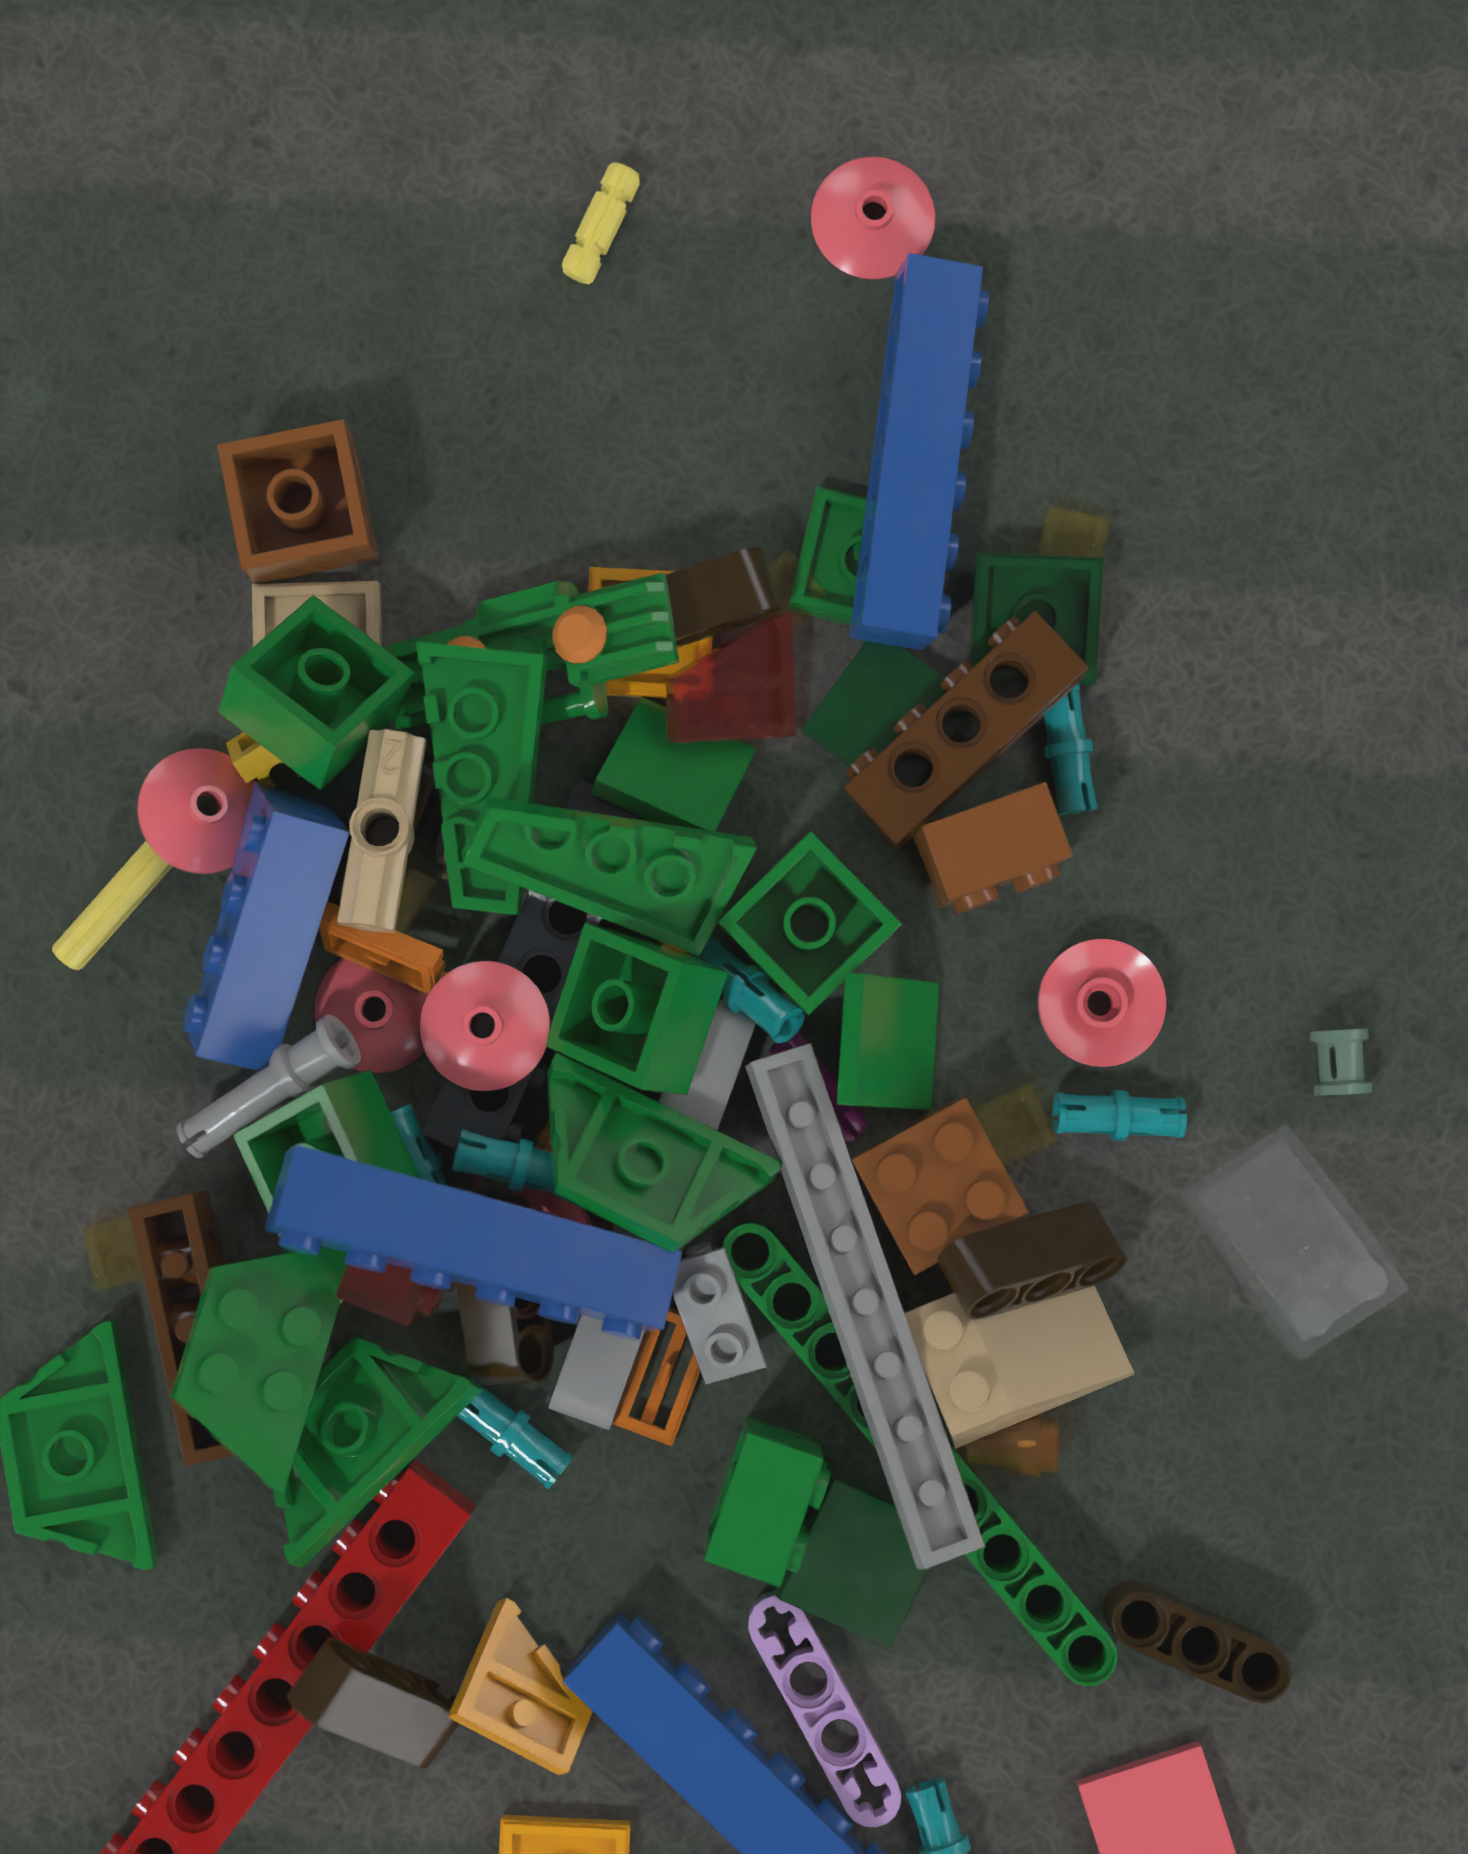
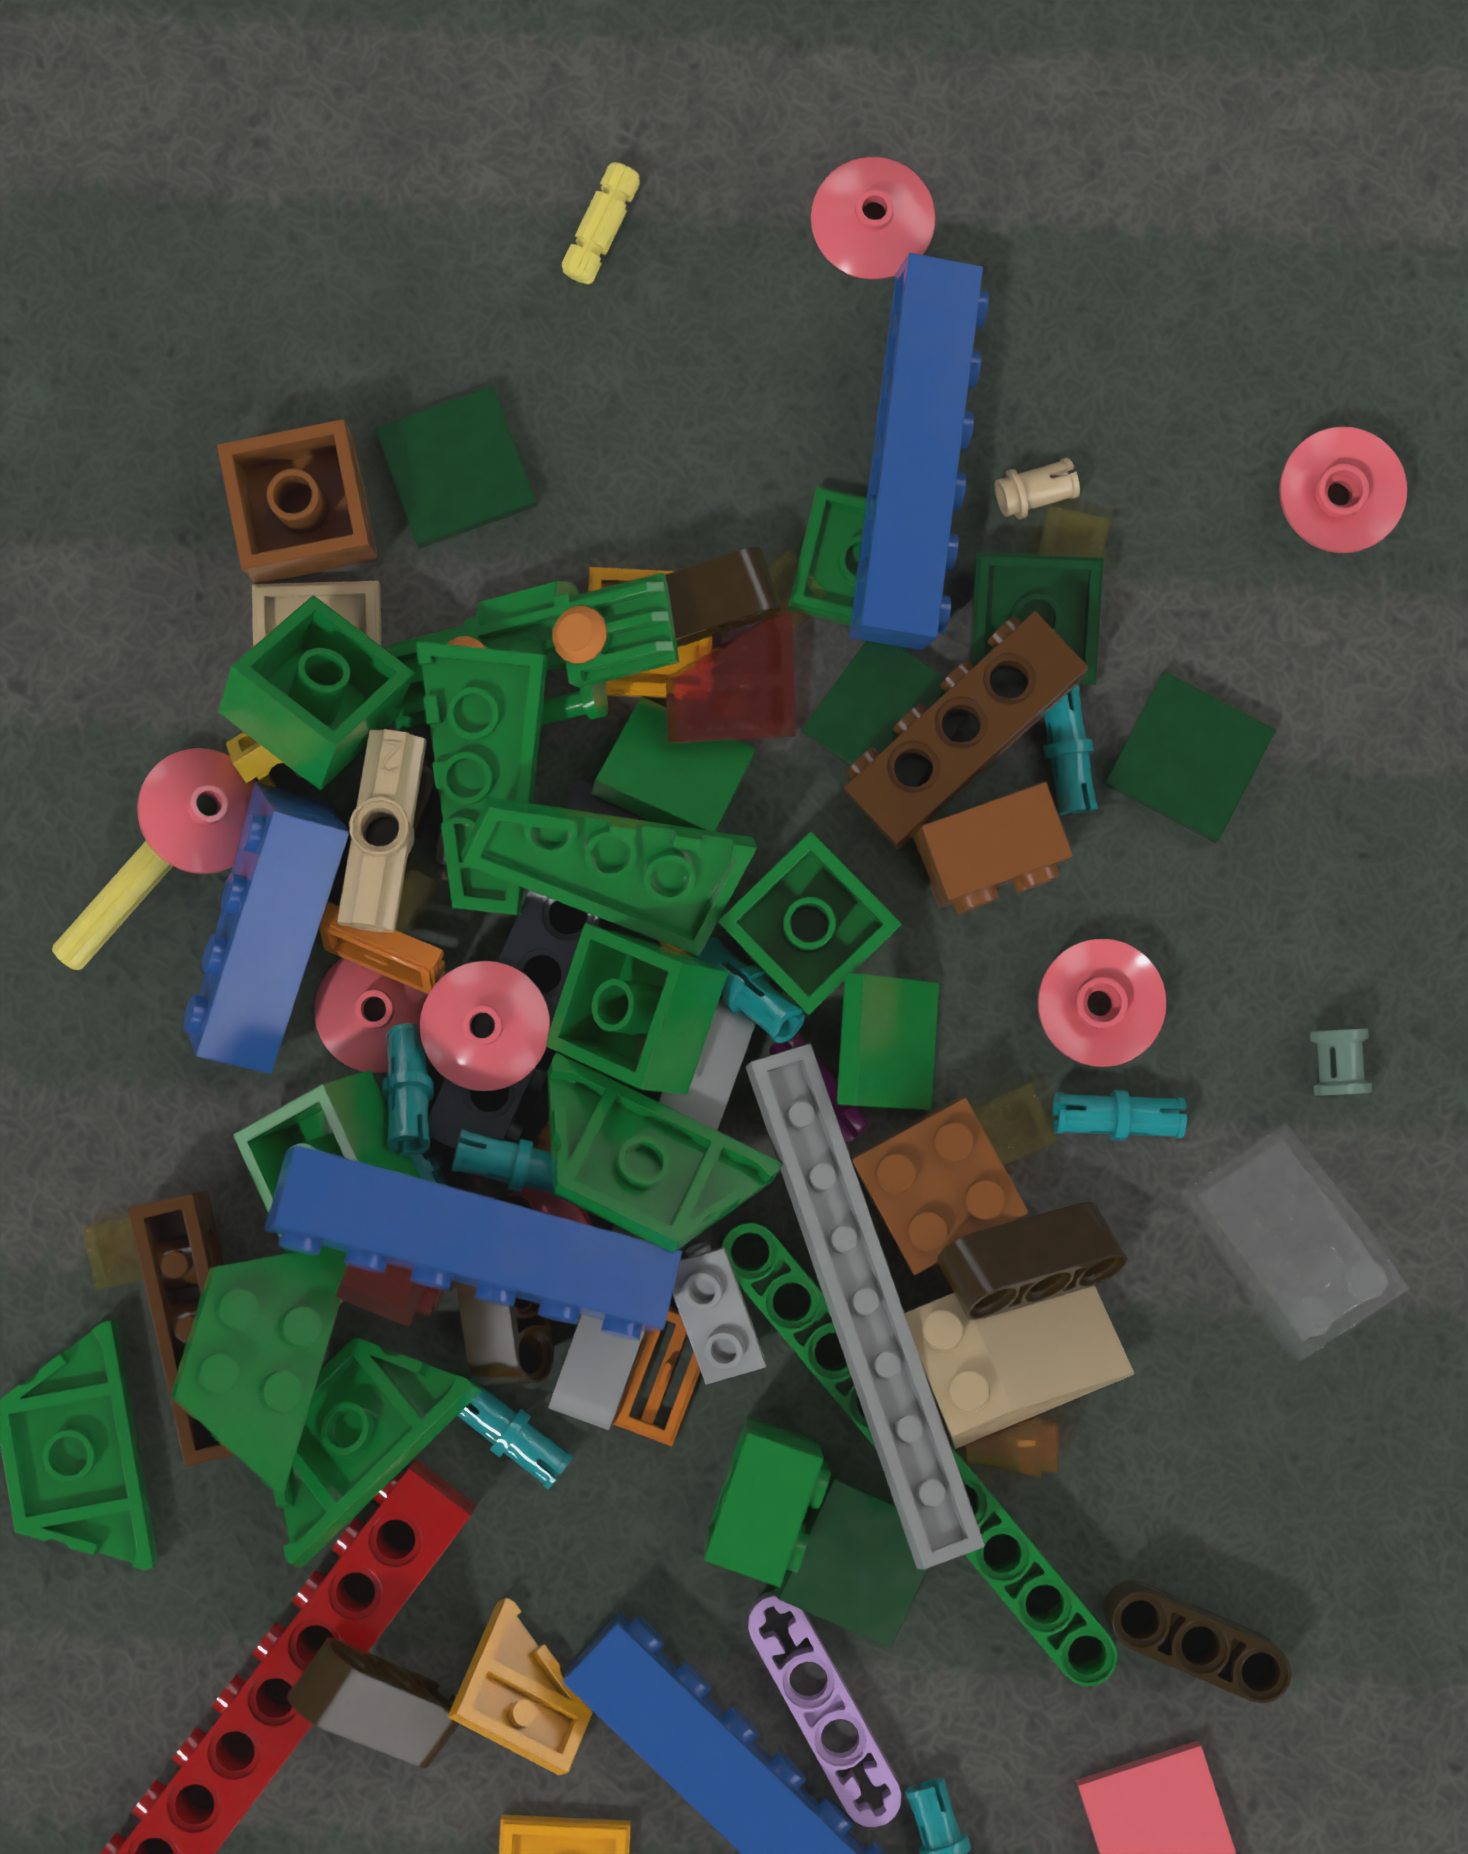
light grey pin [177,1014,361,1158] -> none
none -> dark green tile [375,386,537,549]
none -> teal pin [382,1023,434,1156]
none -> tan pin [995,458,1080,519]
none -> dark green tile [1103,671,1276,843]
none -> coral dish [1279,427,1407,553]

